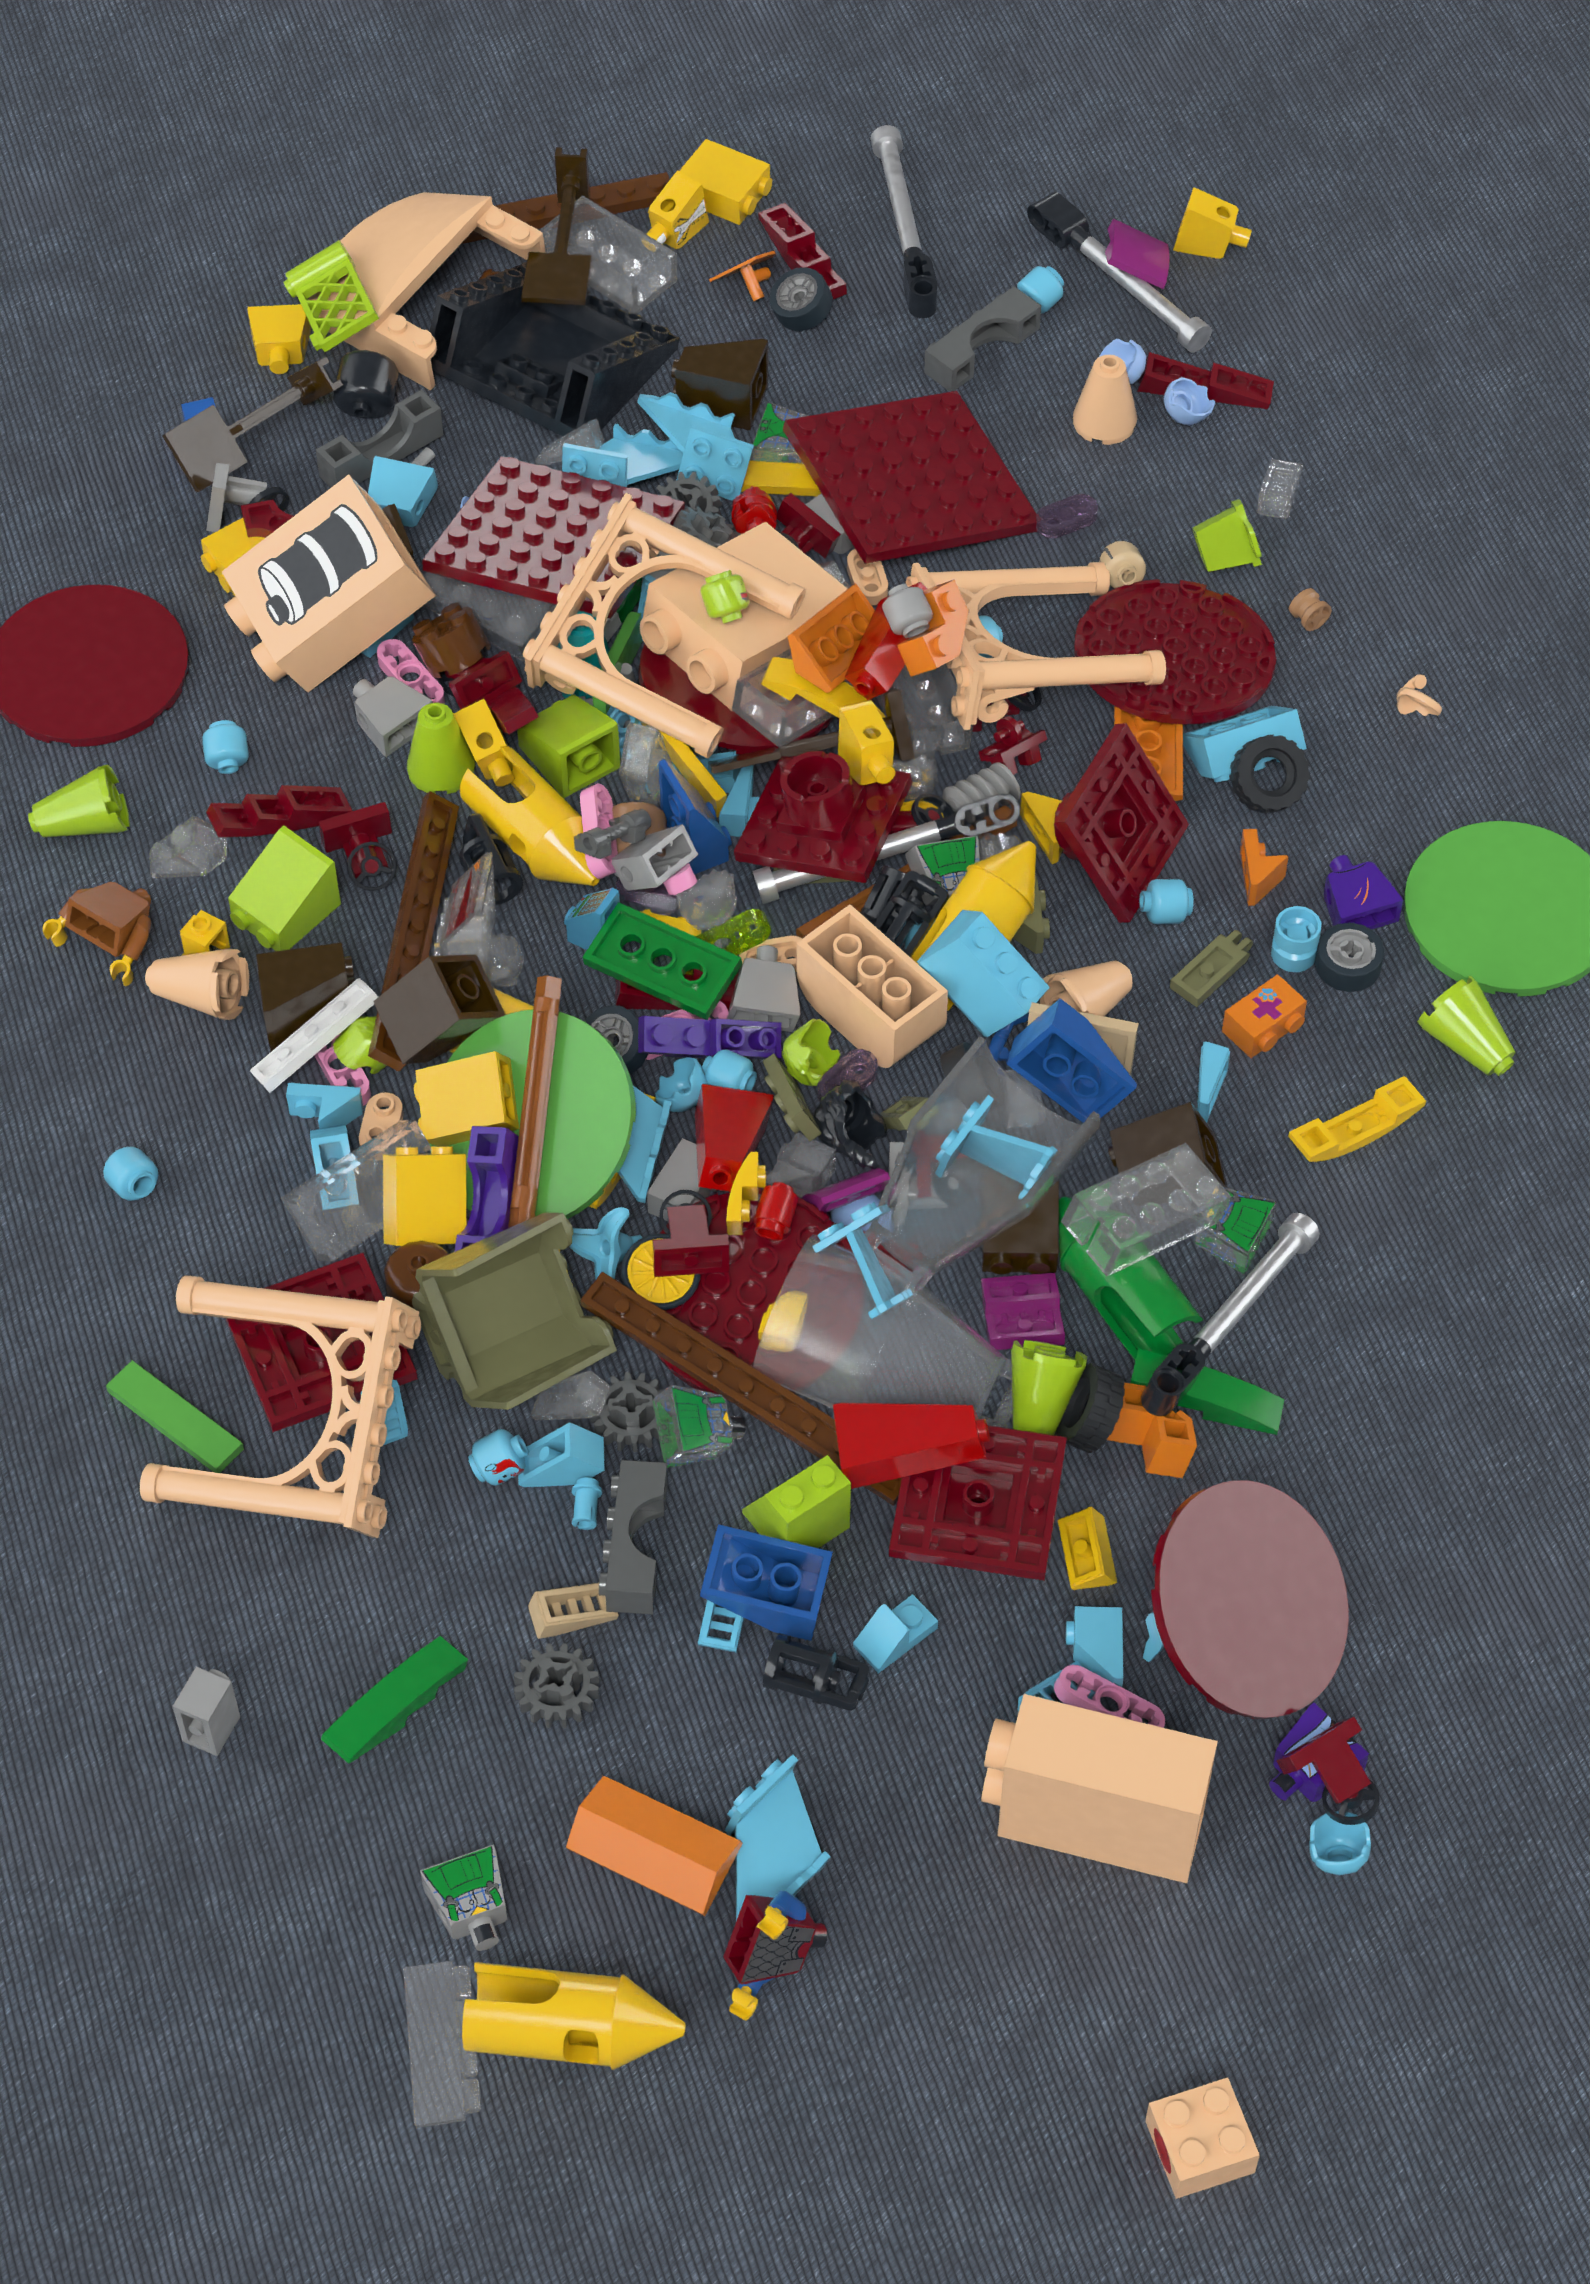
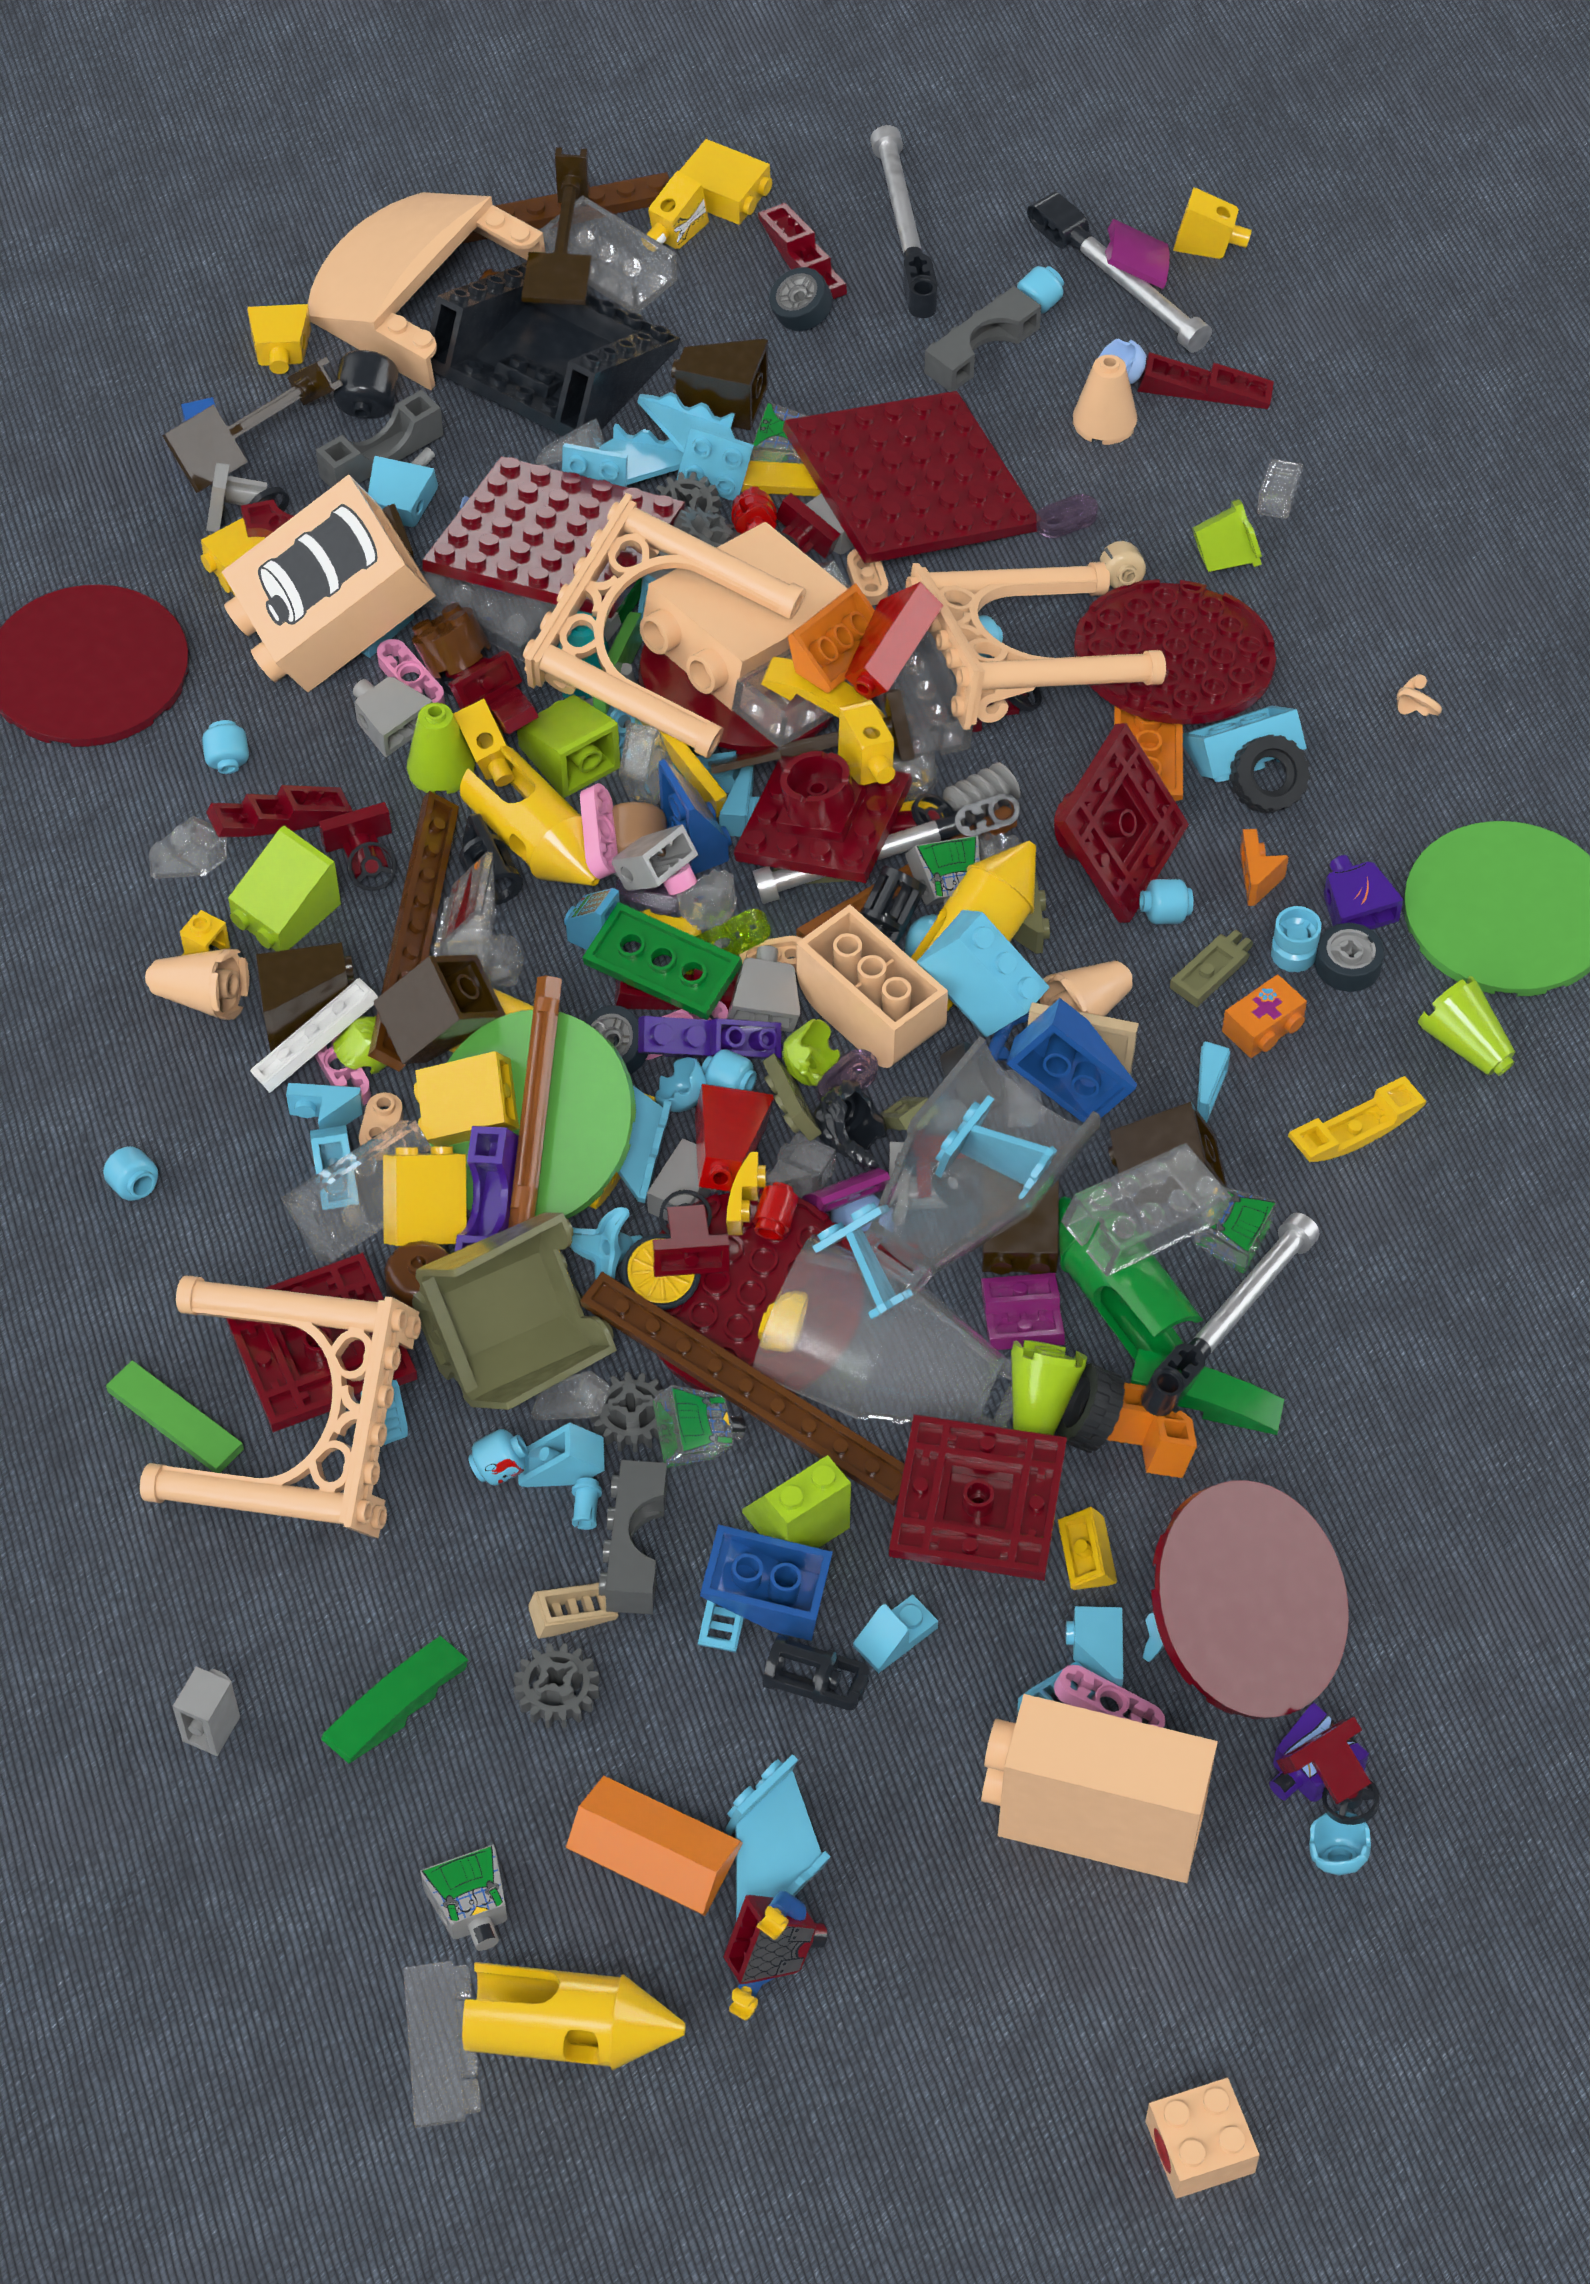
lime cone [28,764,130,837] -> none
dark orange torso [43,882,151,986] -> none
lime piece [283,240,379,352] -> none
dark grey piece [574,809,651,859] -> none
lime head [700,570,750,623] -> none
orange shield [709,251,776,302] -> none
red slope [833,1403,990,1489] -> none
black piece [874,871,949,958] -> none
light grey head [882,584,933,638] -> none
orange brick [897,579,968,676] -> none
dark red hips [978,716,1047,775] -> none
yellow slope [1020,791,1063,864] -> none
light blue hair [1164,377,1215,426] -> none
medium nougat wheel [1289,588,1332,631] -> none

